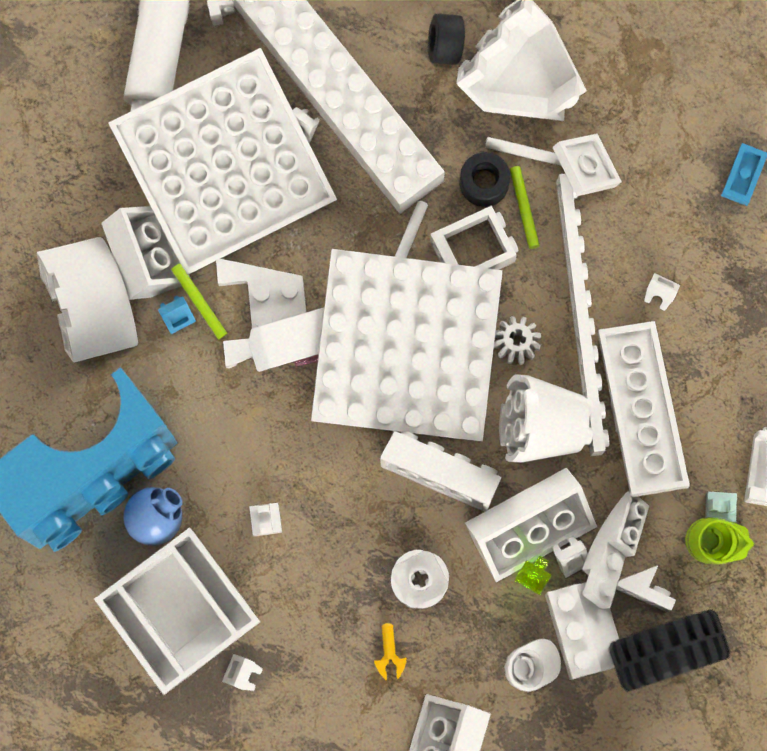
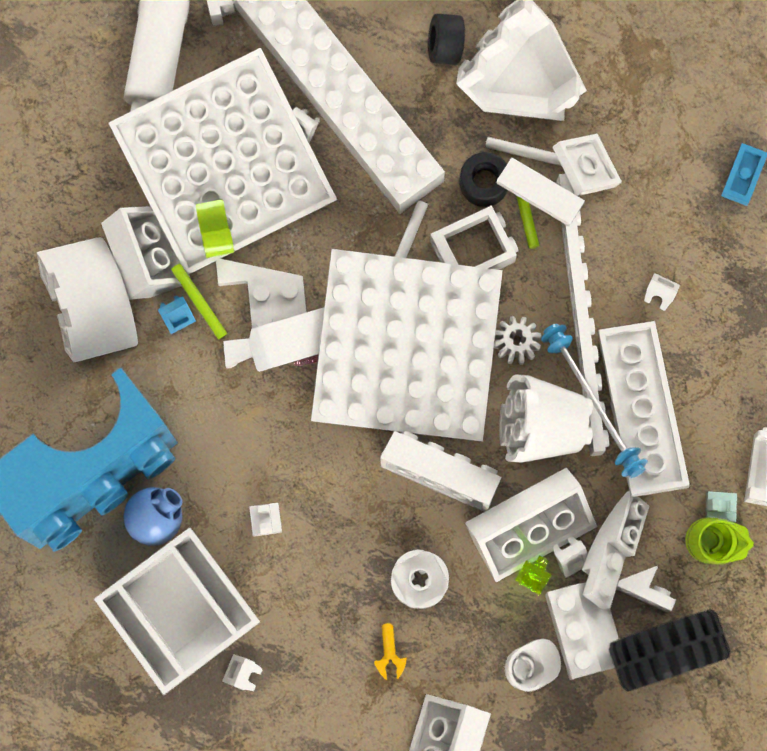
none -> lime panel [195,199,234,258]
none -> white tile [497,158,585,226]
none -> dark azure axle [541,324,648,478]

